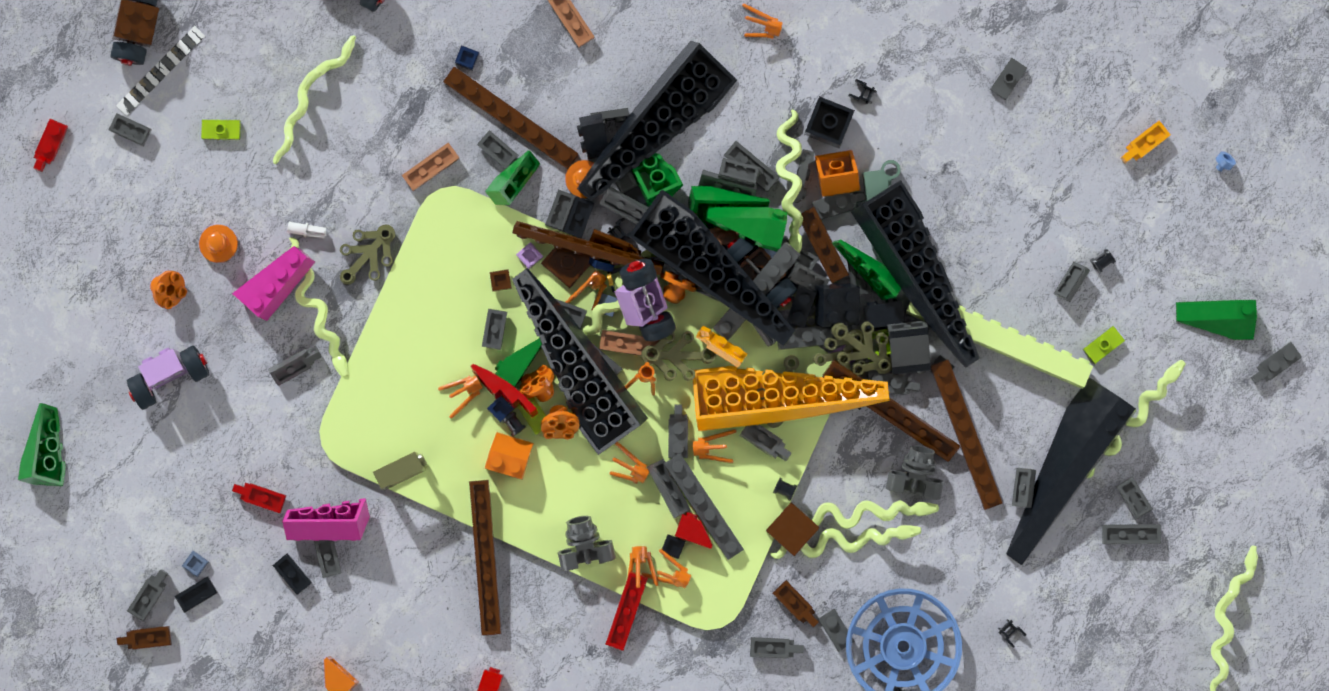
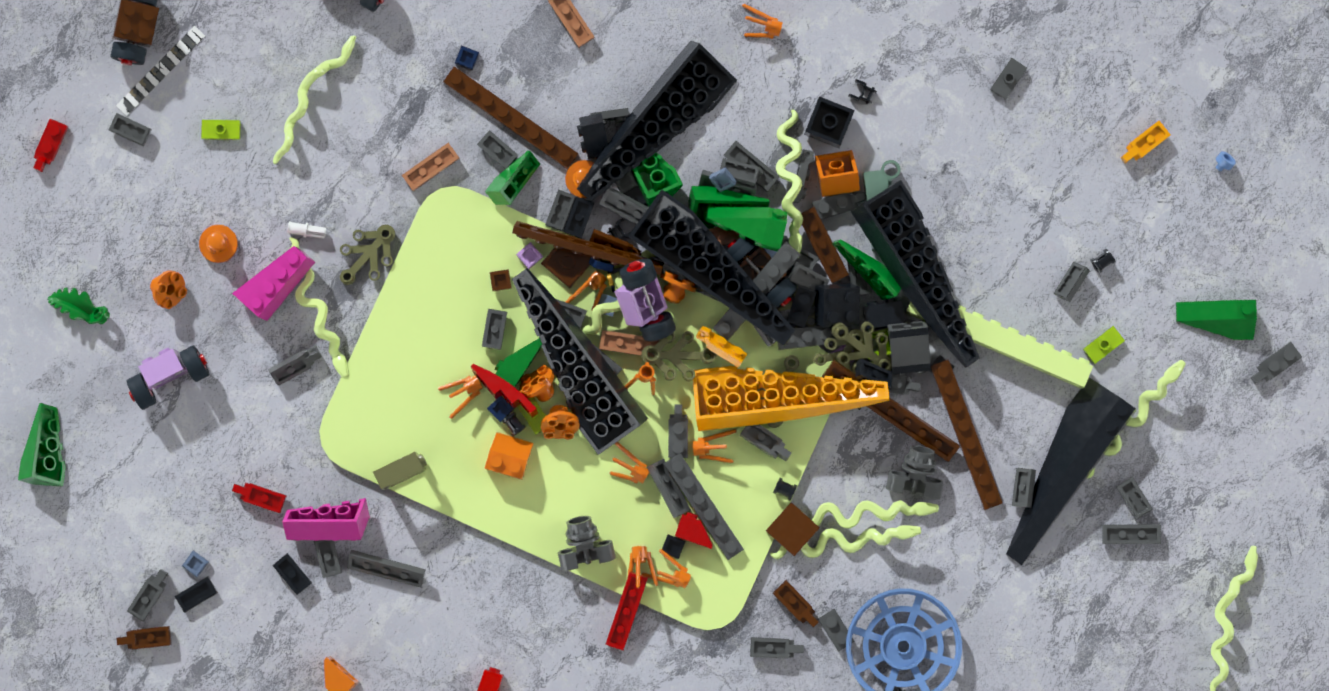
reddish brown plate [469,480,501,636] -> none
black piece [998,619,1026,648] -> none
none -> green plant [47,287,110,325]
none -> dark grey plate [347,550,426,588]
none -> sand blue tile [709,167,736,192]
none -> black plate [855,359,893,390]

